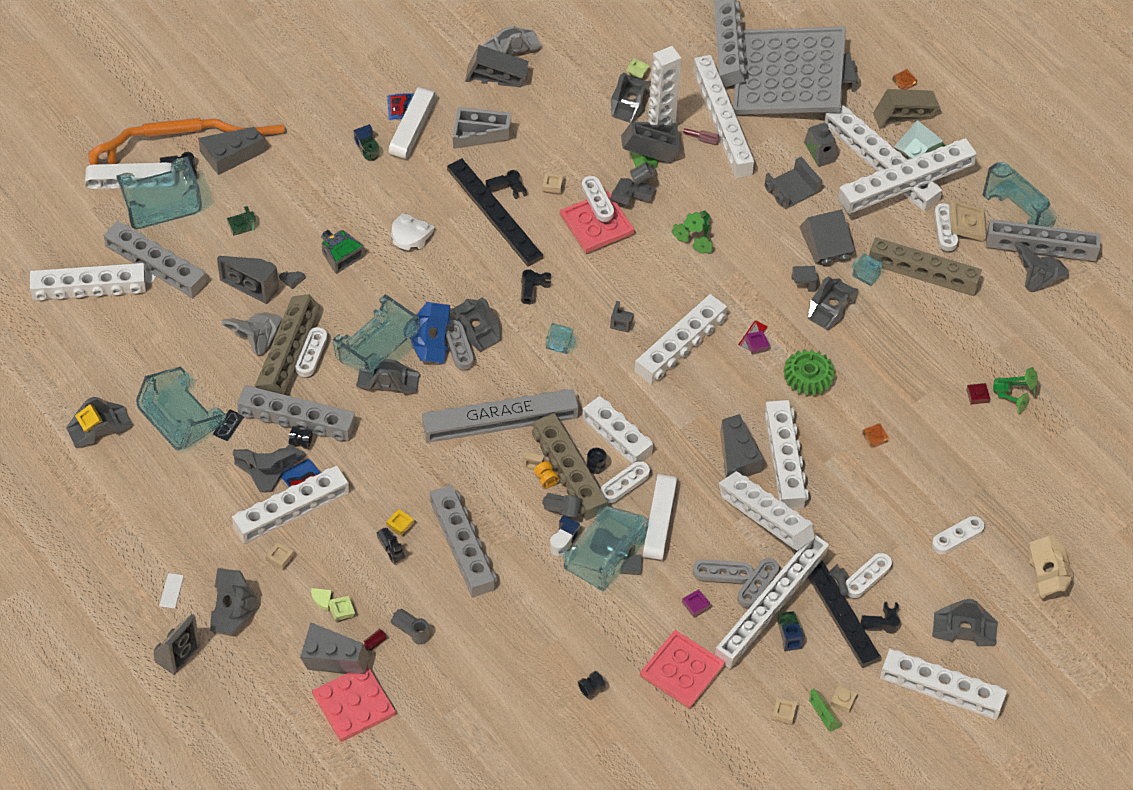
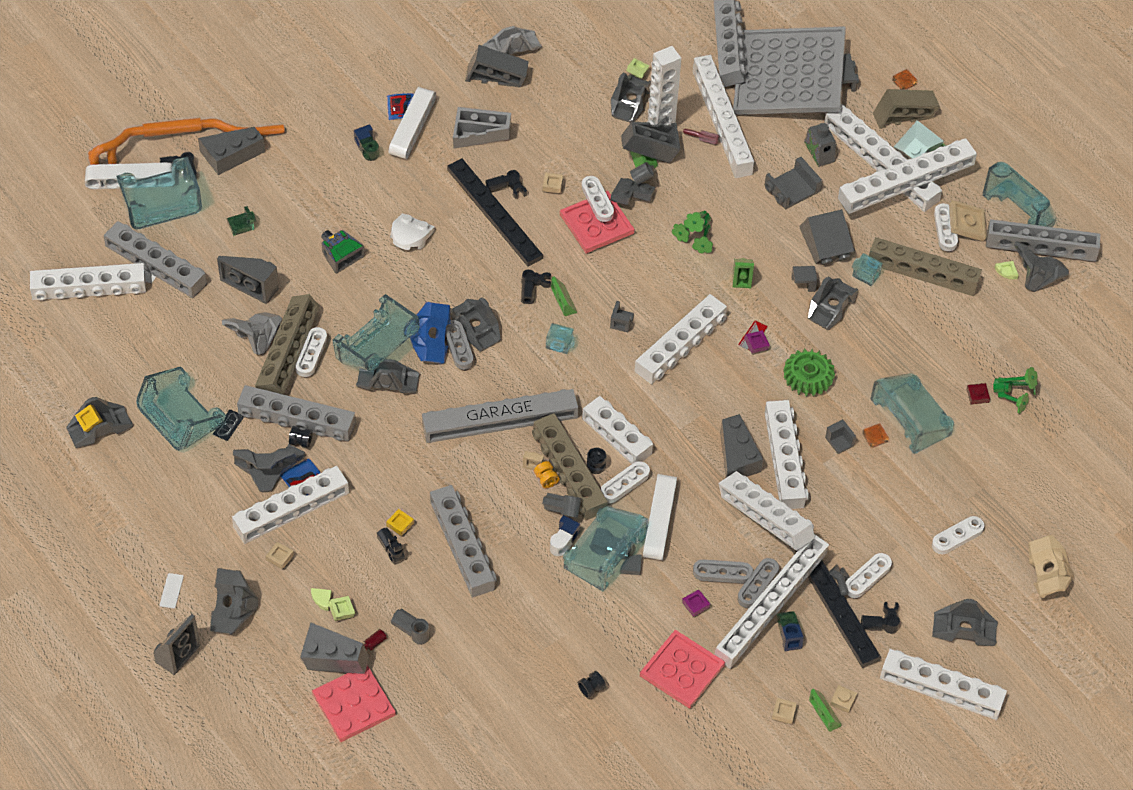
dark grey tile [279,271,306,289] -> none
none -> bright green slope [551,276,577,316]
none -> bright green slope [732,258,754,288]
none -> dark grey panel [825,419,856,454]
none -> clear light blue windscreen [870,373,954,454]
none -> yellowish green tile [994,261,1019,279]

